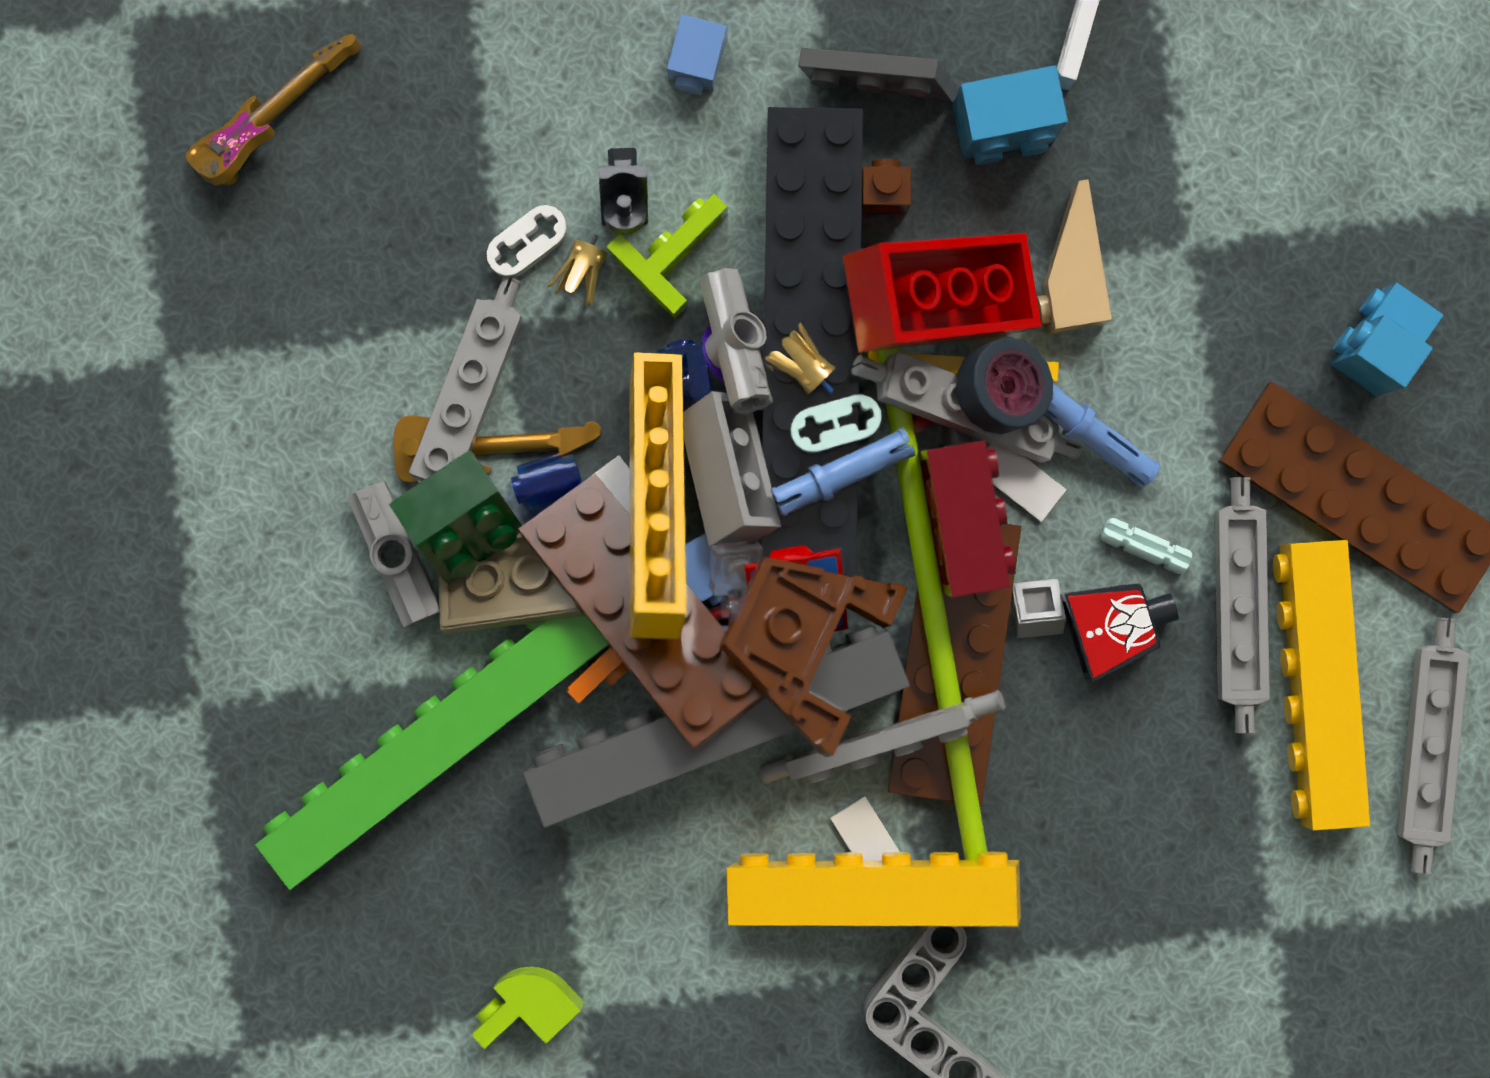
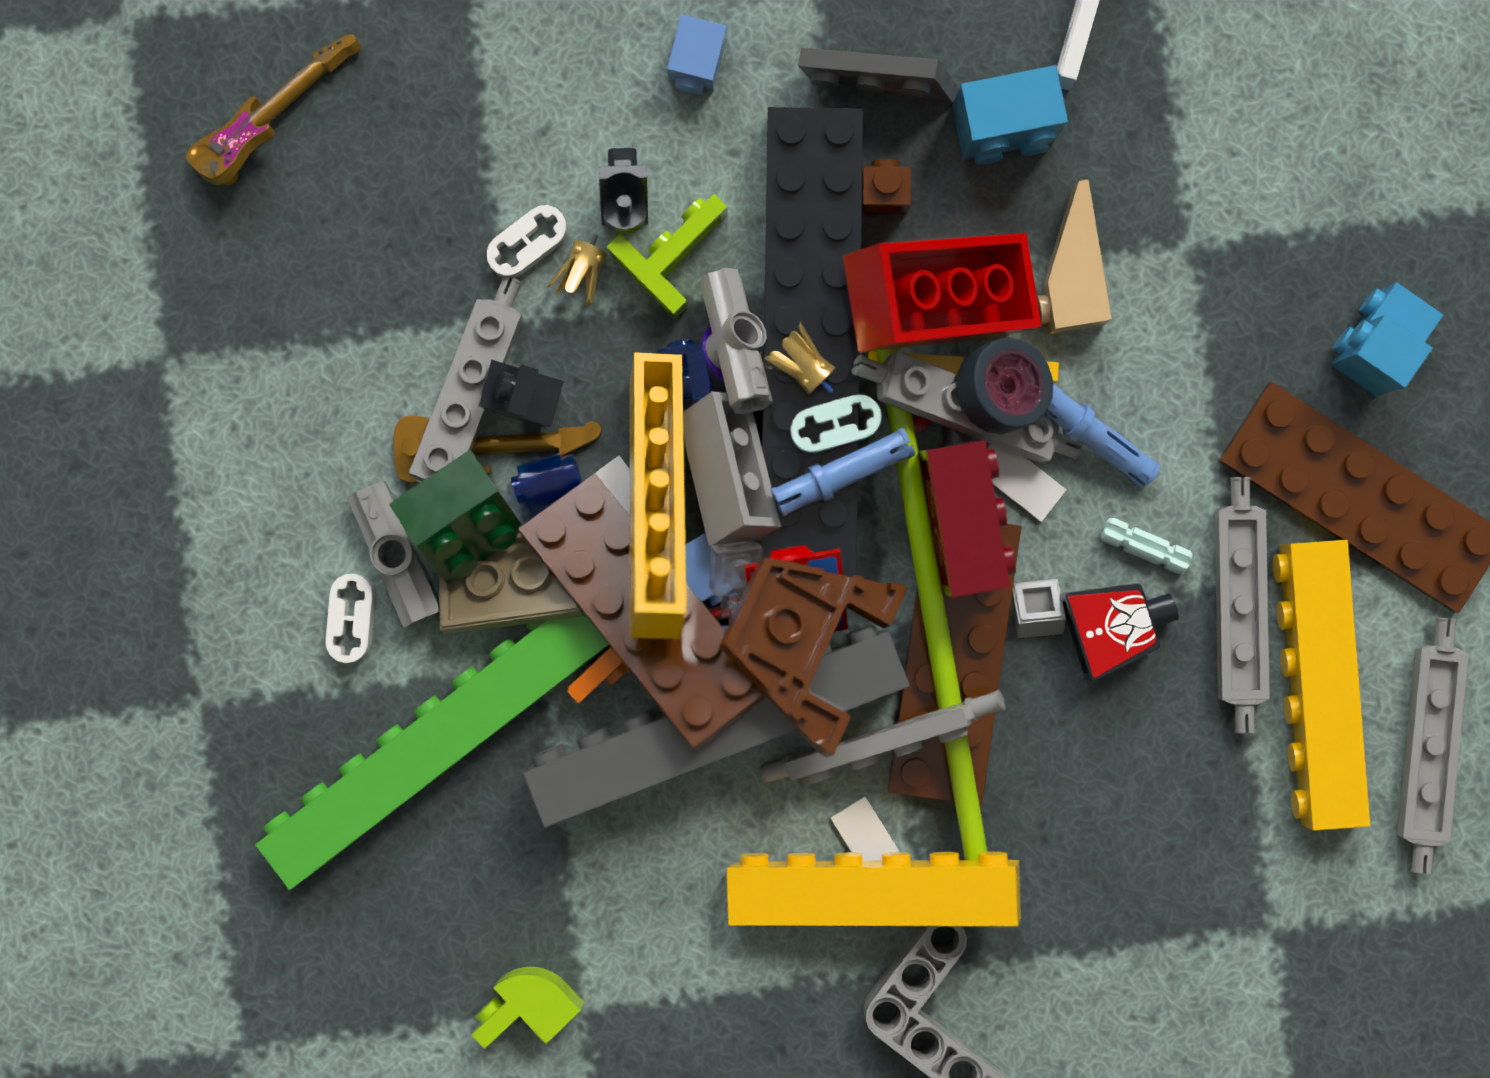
none -> white beam [326,574,376,663]
none -> black brick [478,359,564,427]

